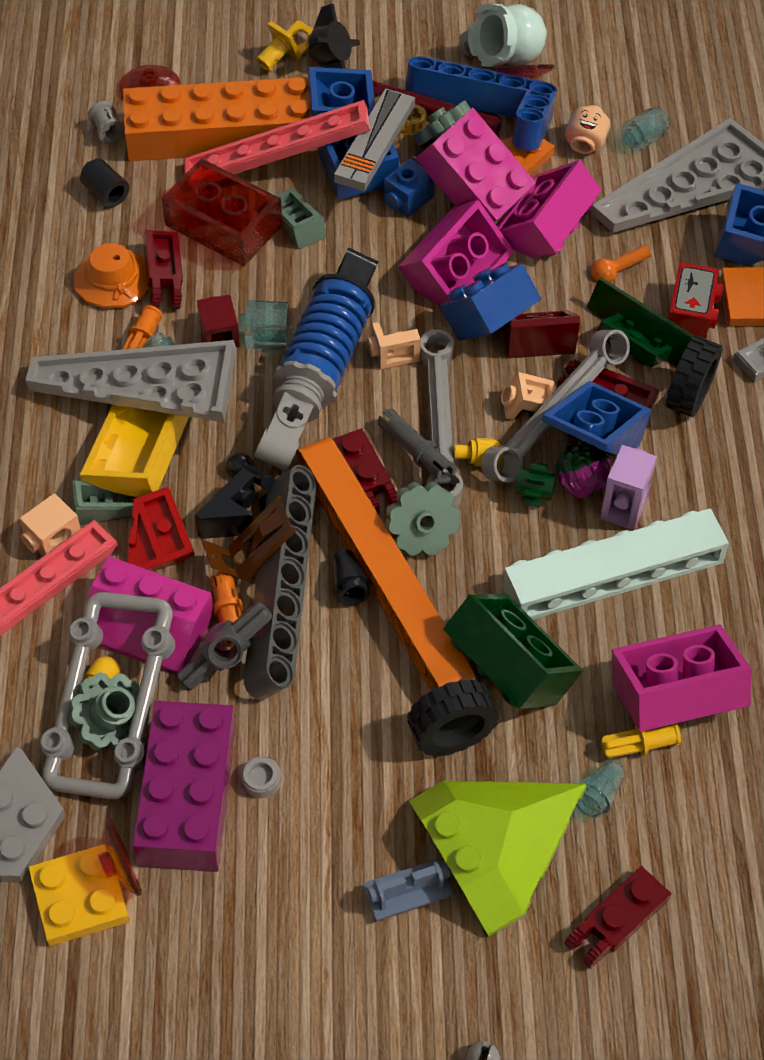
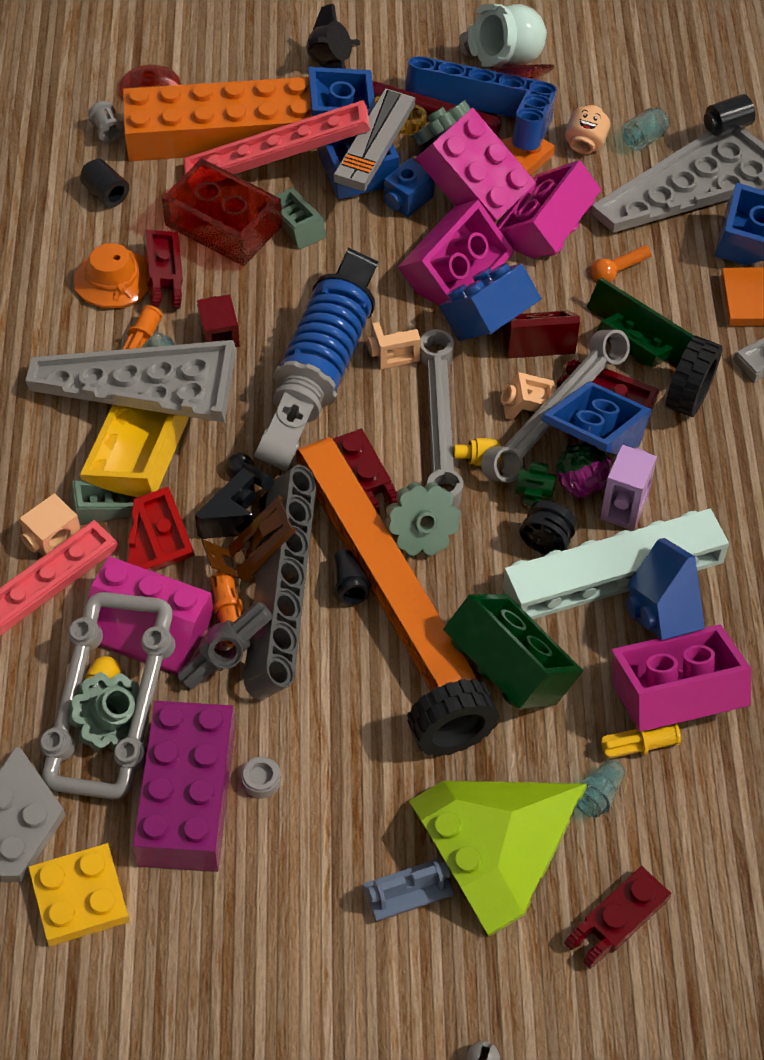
clear red dish [98,818,142,897] -> none
clear light blue brick [239,300,289,350] -> none
yellow bracket [255,20,313,72] -> none
dark grey pin [377,409,457,483] -> none
brick [668,262,723,339] -> none
none -> black wheel [519,500,578,555]
none -> blue slope [626,538,705,640]
none -> black brick [703,94,756,136]

